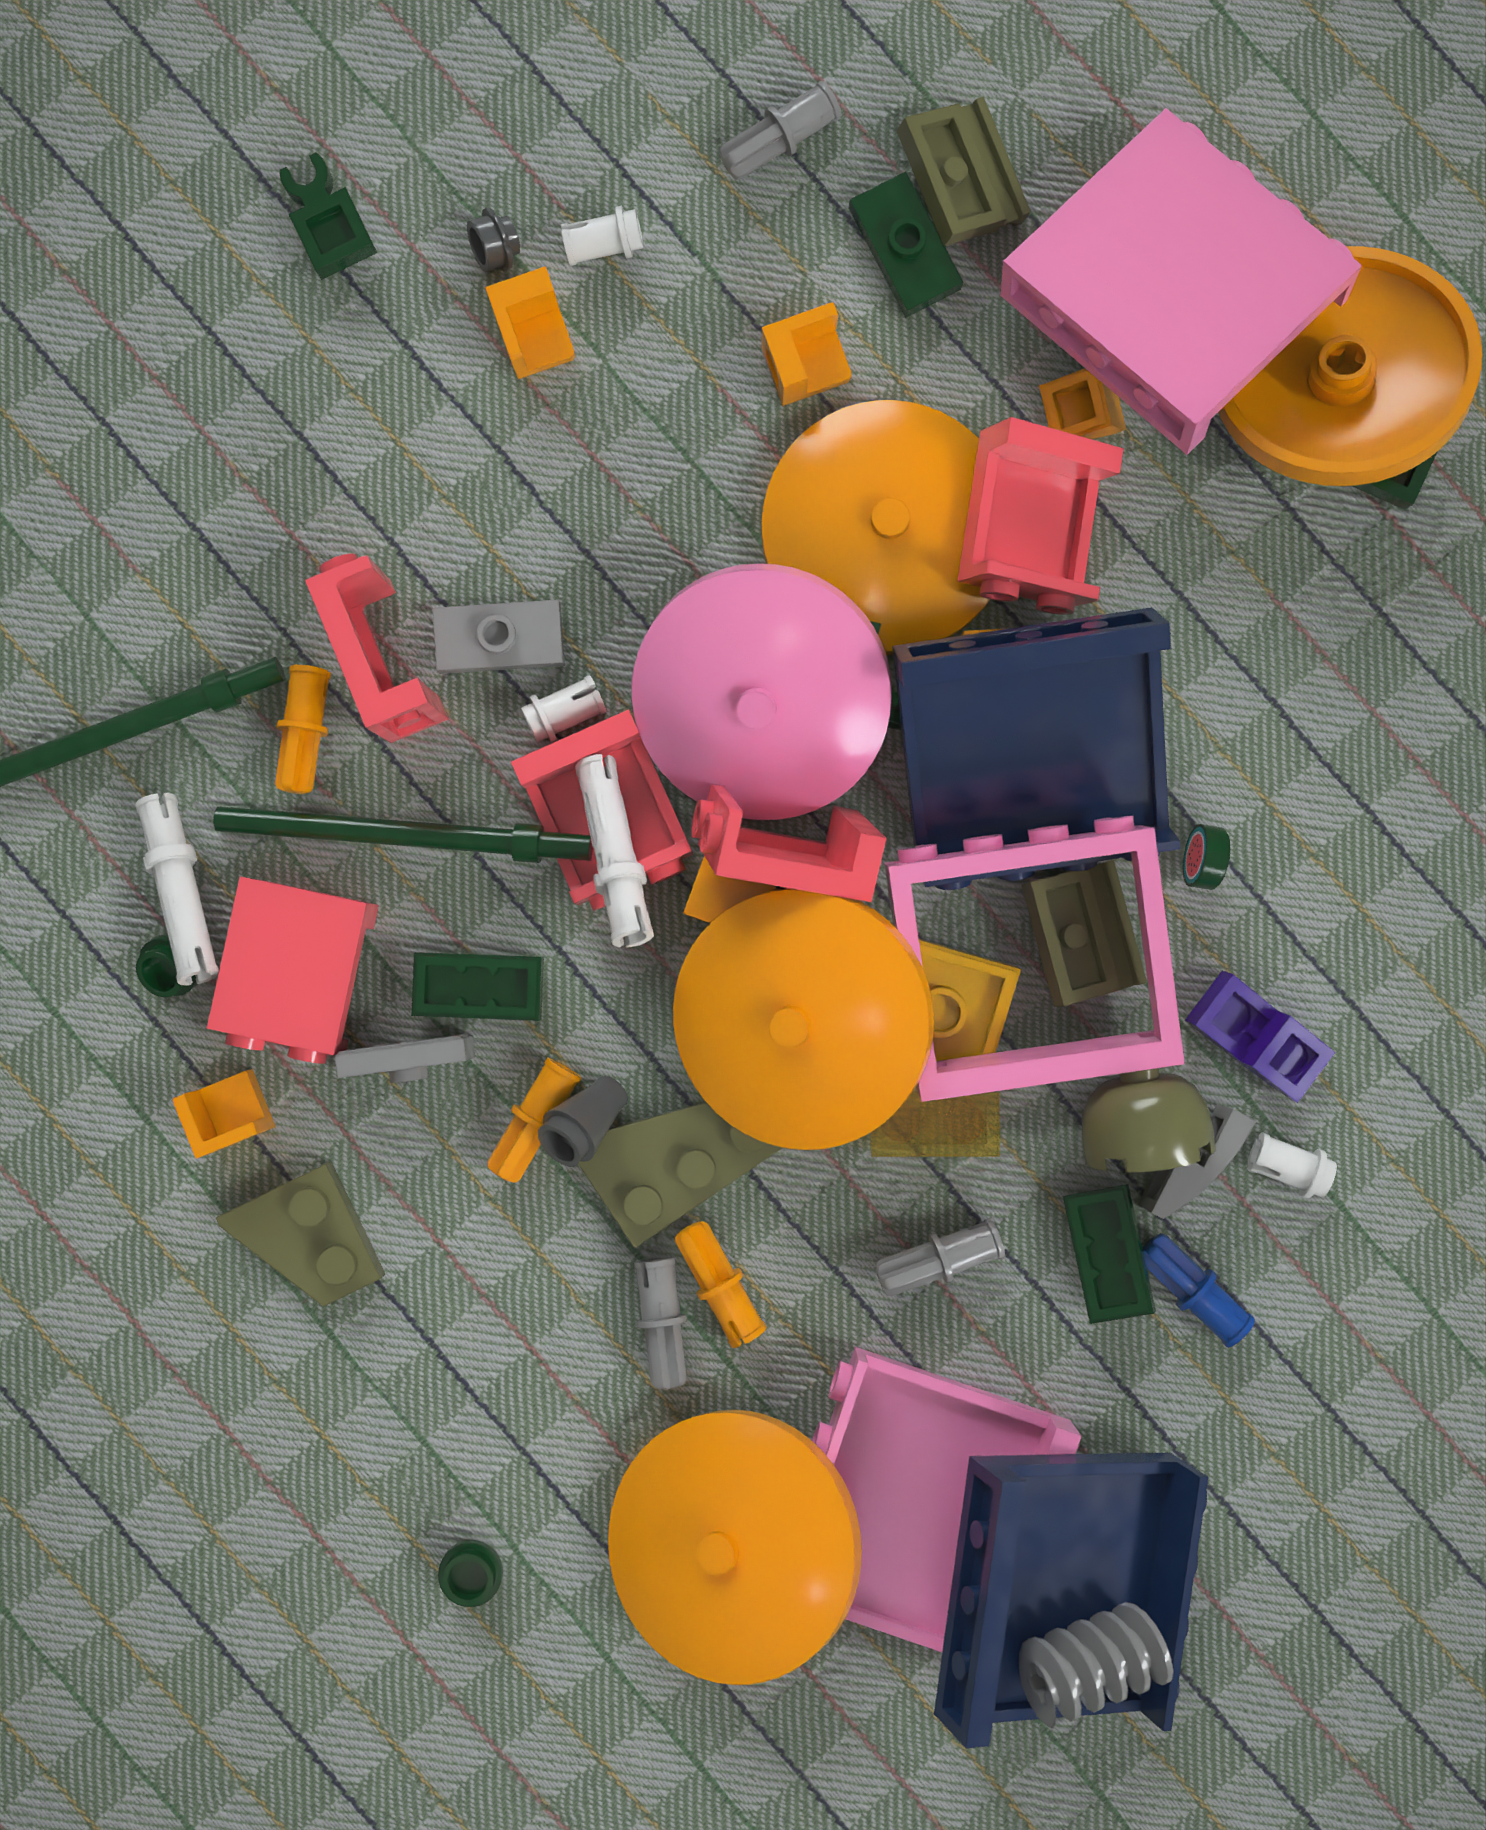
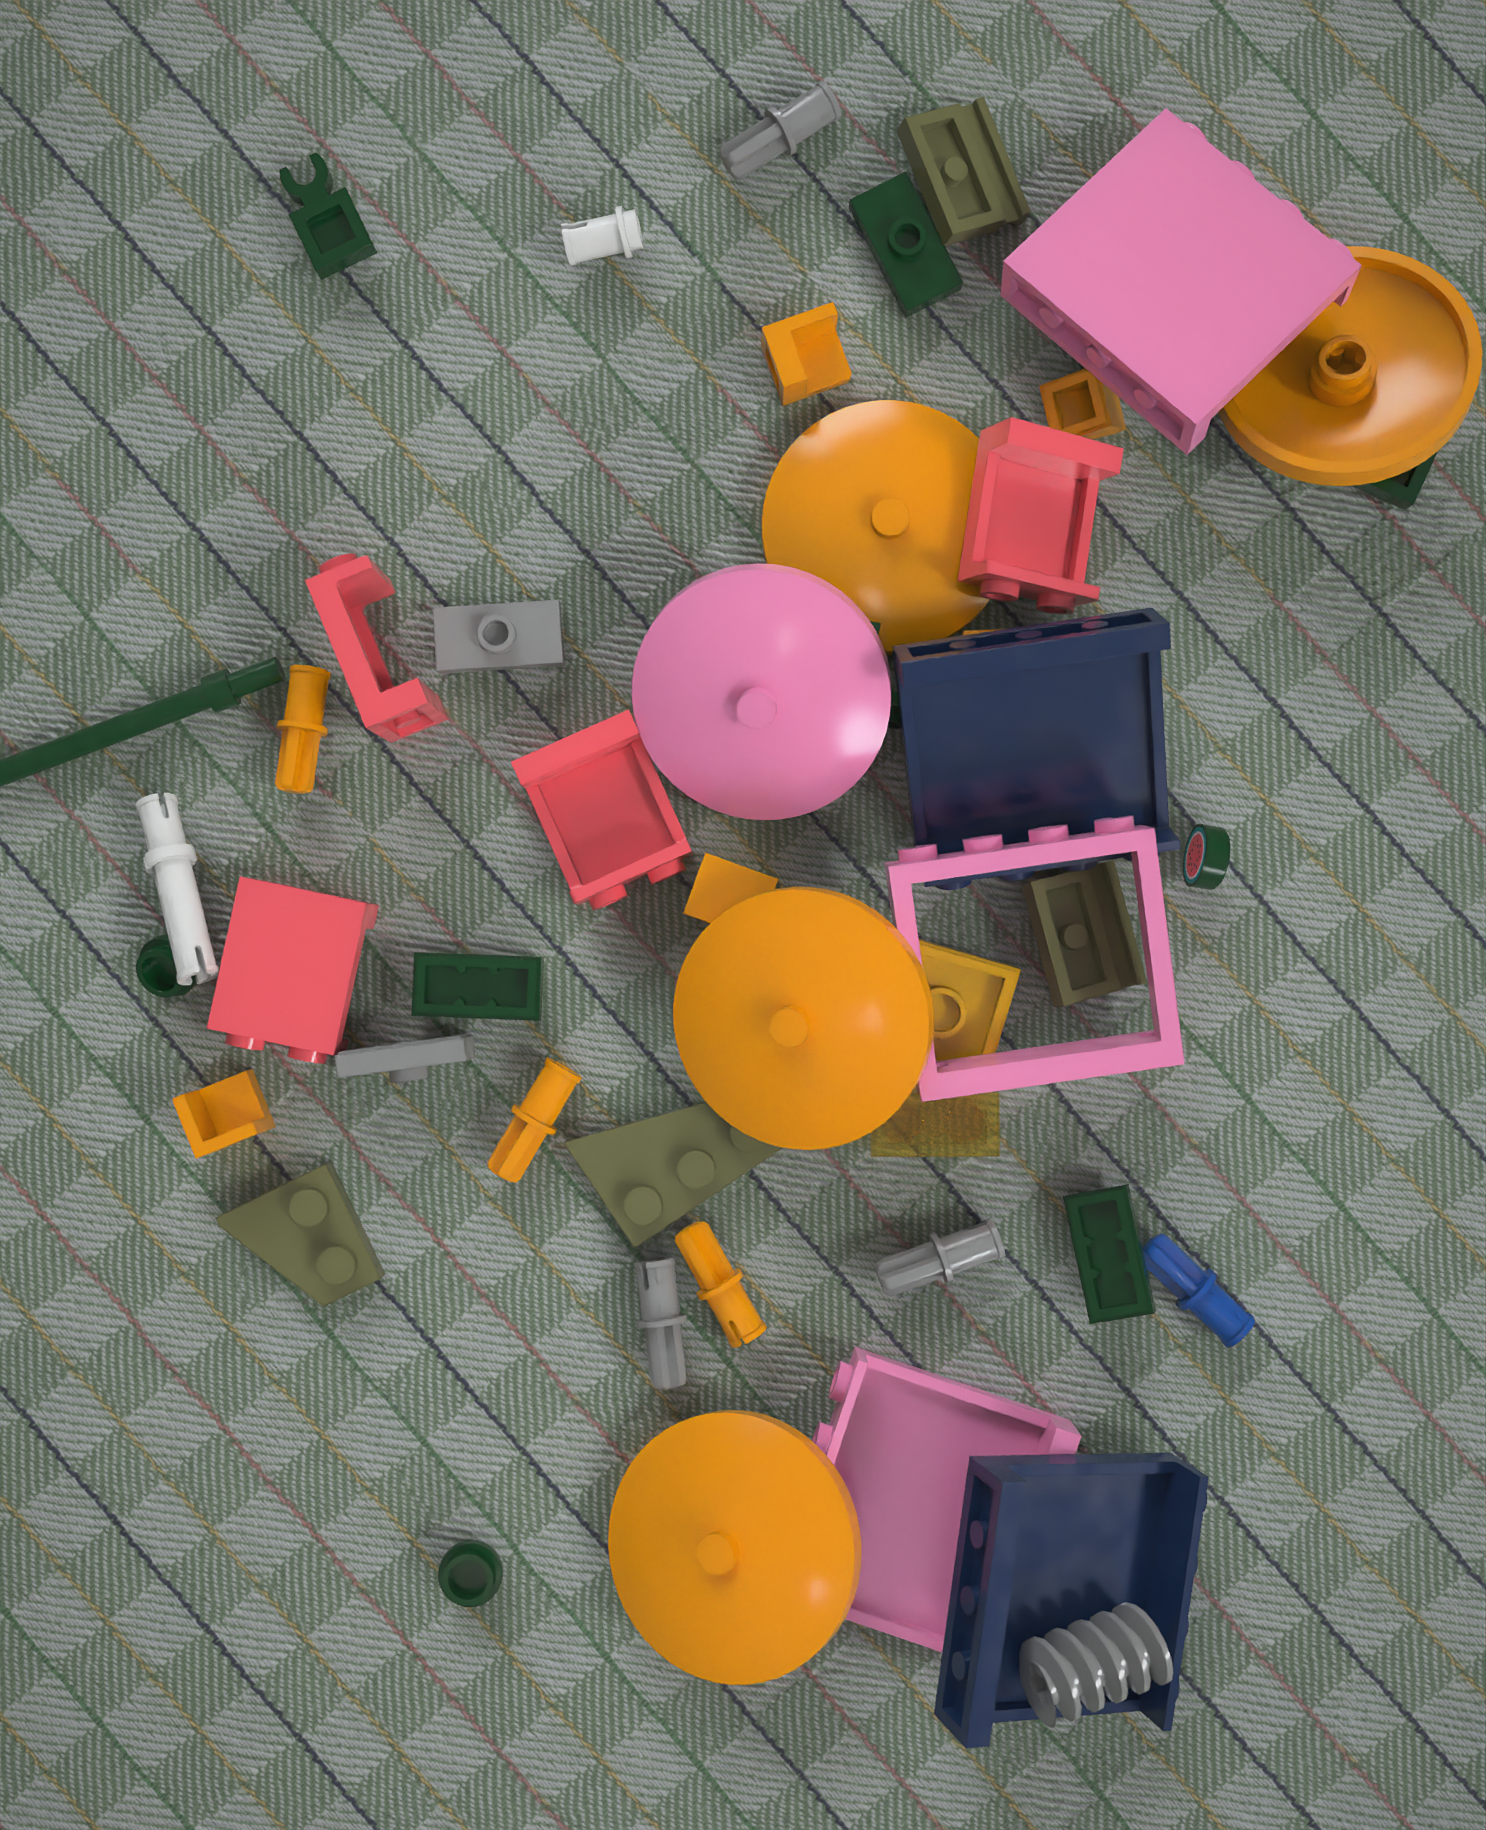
dark green bar [213,806,593,863] -> none
dark grey plate [467,208,520,272] -> none
light orange panel [485,266,575,379] -> none
white pin [521,675,607,743] -> none
dark grey cone [538,1076,628,1167] -> none
white pin [575,754,654,948] -> none
coral panel [691,784,887,902] -> none
olive cylinder [1082,1068,1216,1172] -> none
light grey slope [1138,1104,1256,1219] -> none
dark purple slope [1184,970,1336,1103] -> none
white pin [1247,1132,1337,1199] -> none

